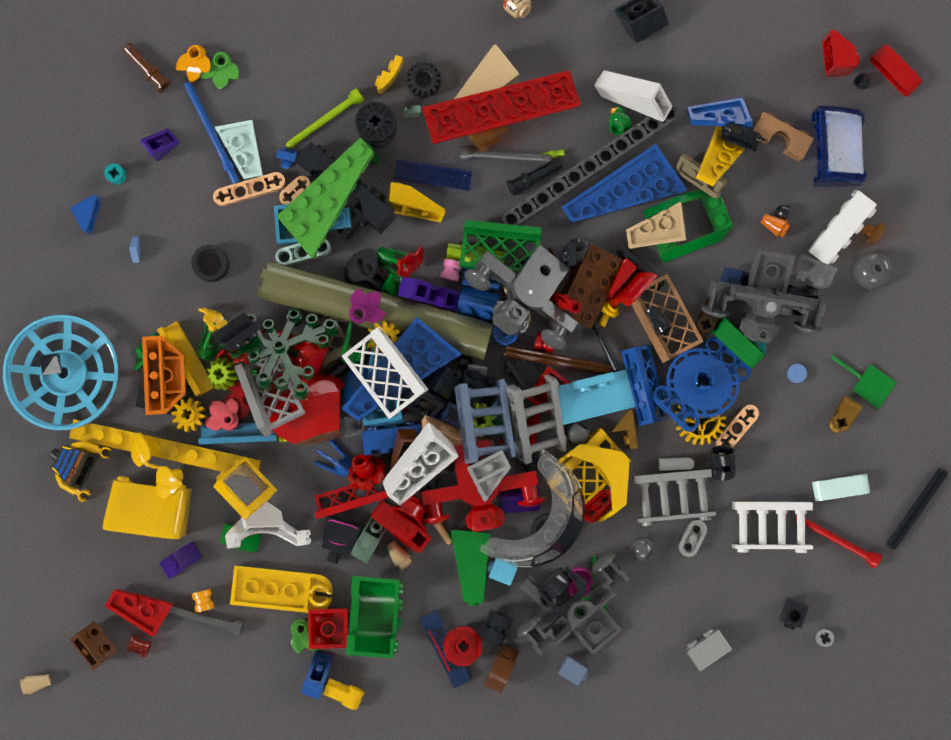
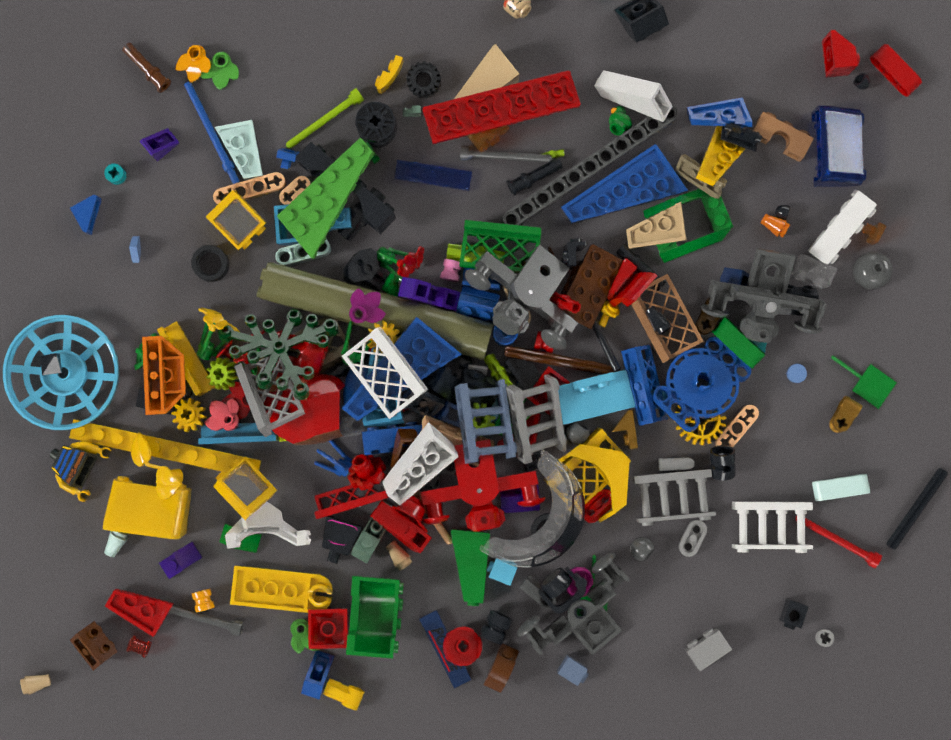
black bracket [213,313,261,351] -> none
yellow slope [386,182,445,223] -> none
light grey wing [467,450,511,502] -> none
none -> light aqua cone [104,531,128,557]
none -> window [206,190,267,250]
none -> lime pin [484,354,513,398]

